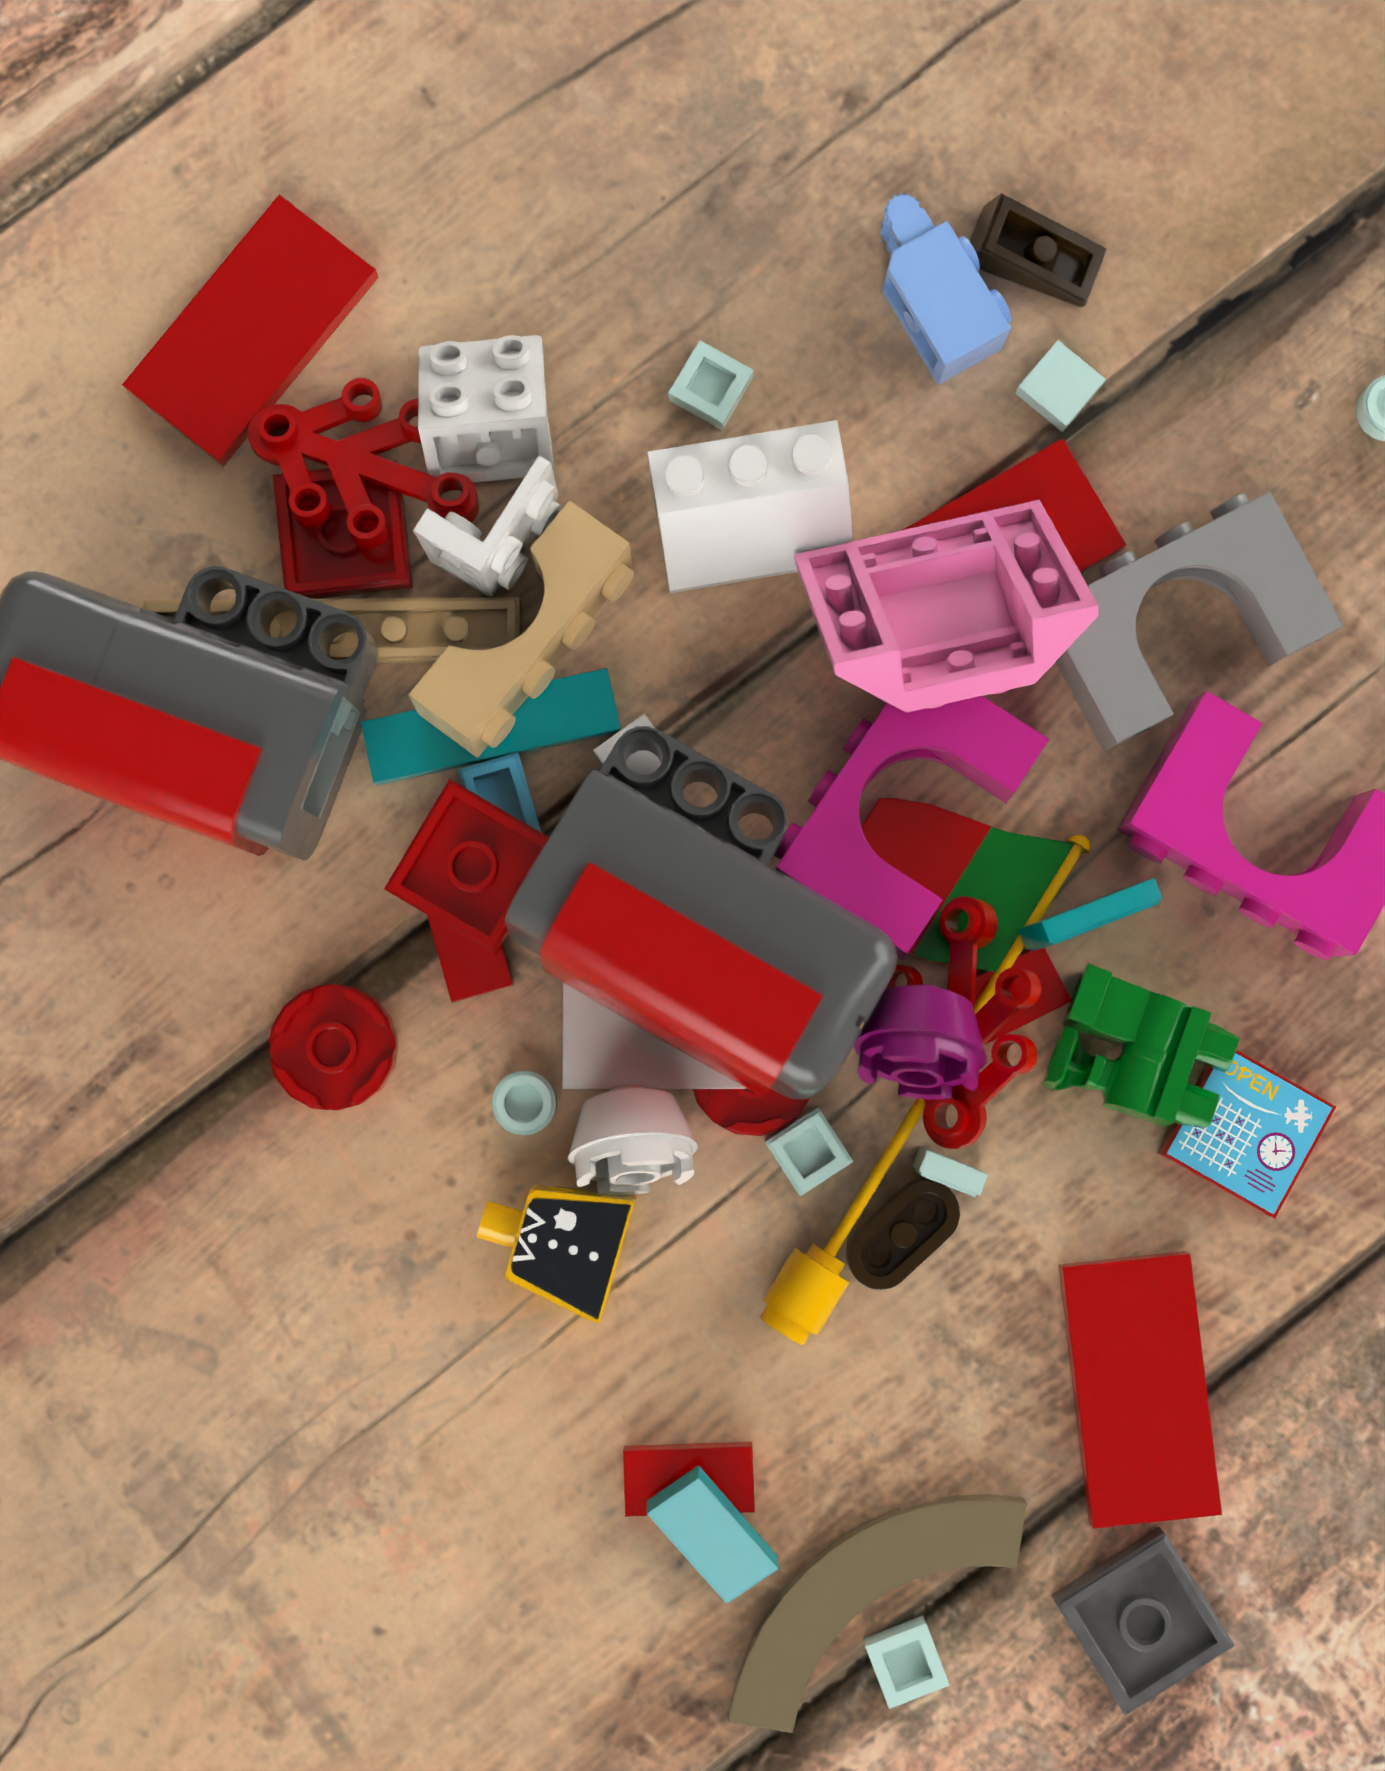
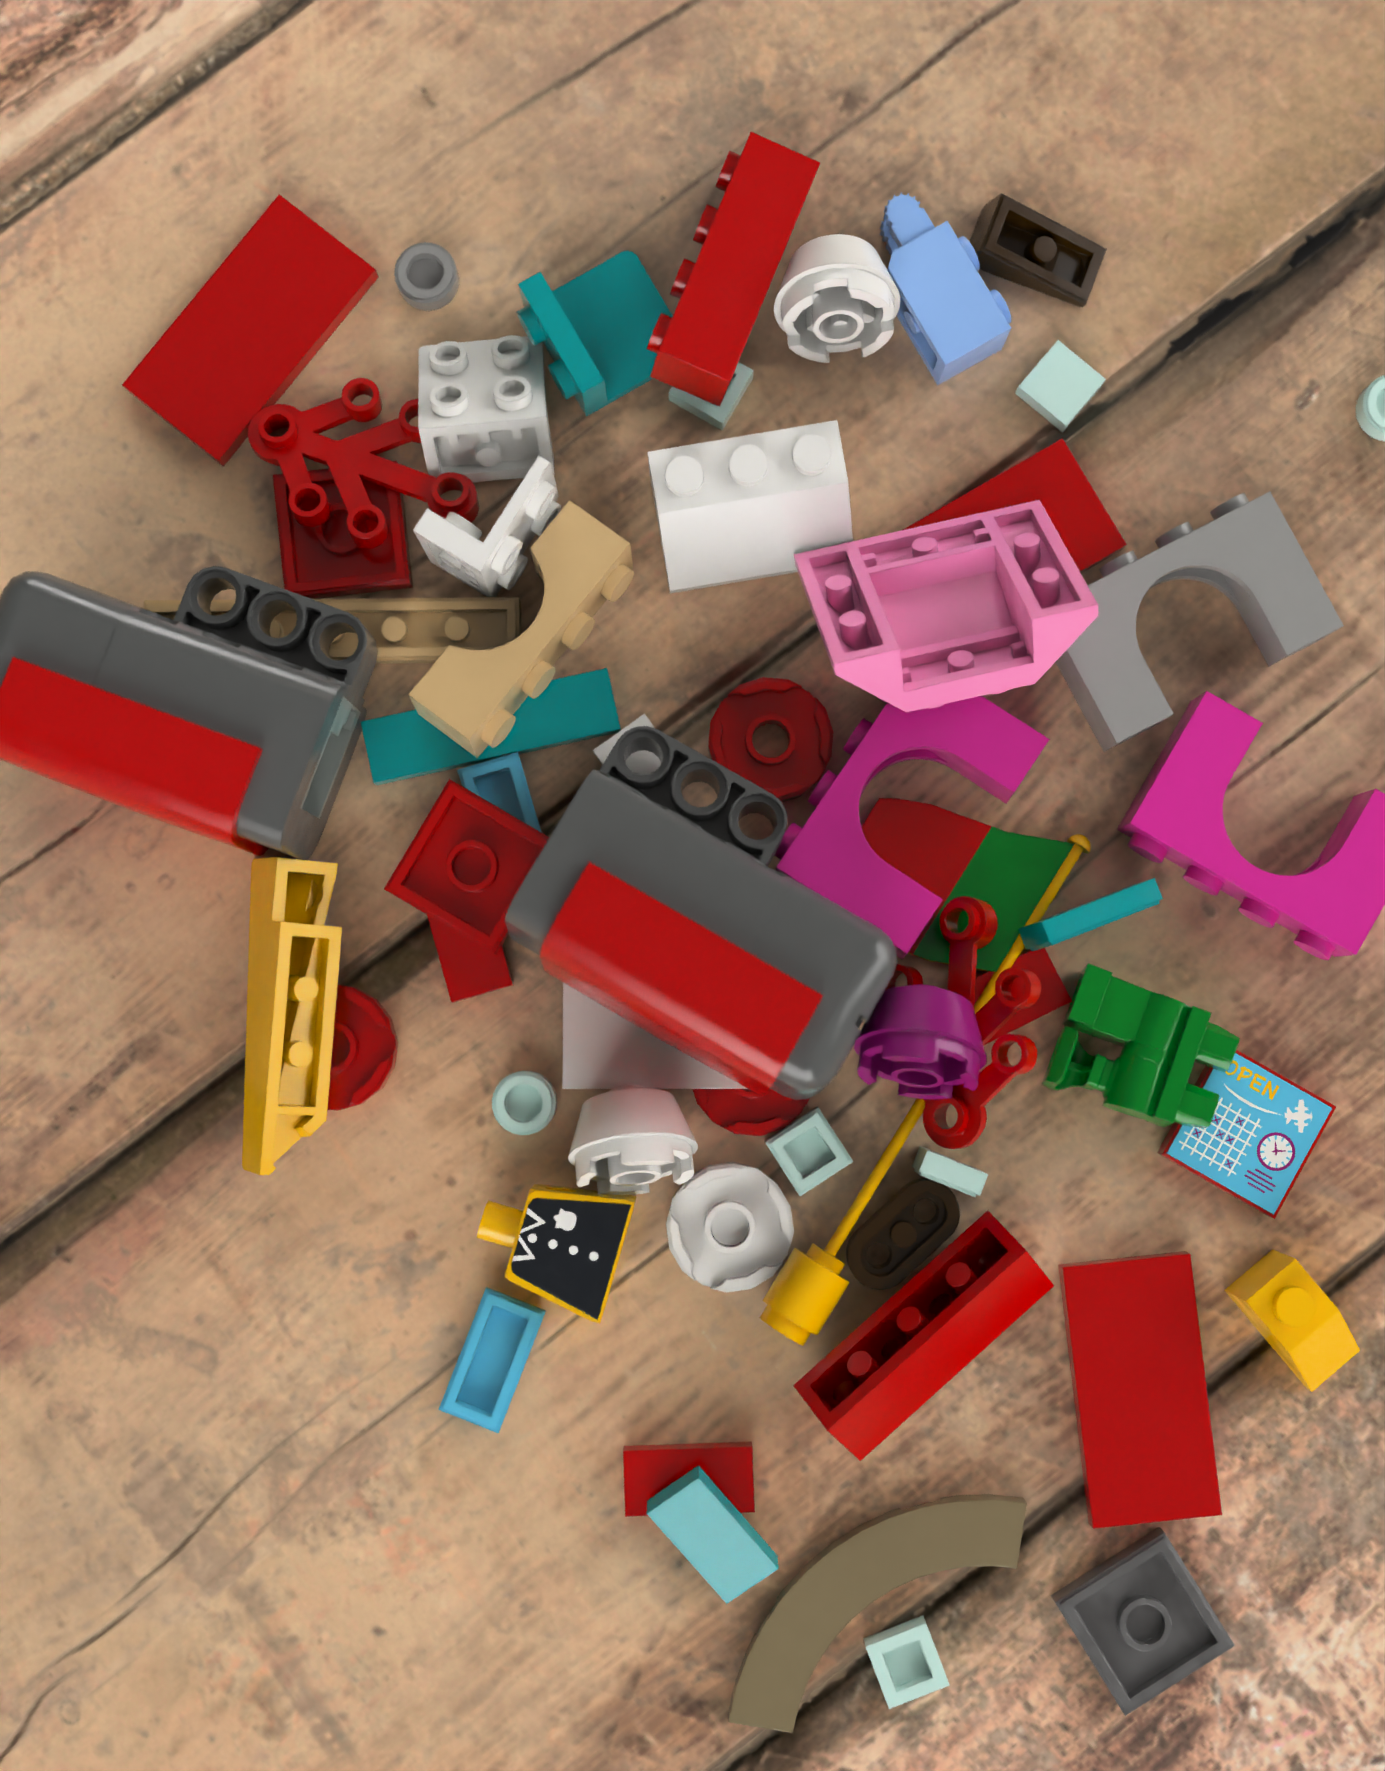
none -> yellow wedge [242,857,342,1175]
none -> light grey tile [394,242,459,311]
none -> medium azure tile [438,1287,546,1433]
none -> teal bracket [516,251,673,417]
none -> red brick [647,132,820,407]
none -> white tile [666,1162,794,1293]
none -> red tile [708,677,833,802]
none -> white cone [774,234,901,363]
none -> red brick [793,1211,1054,1461]
none -> yellow slope [1224,1249,1360,1392]

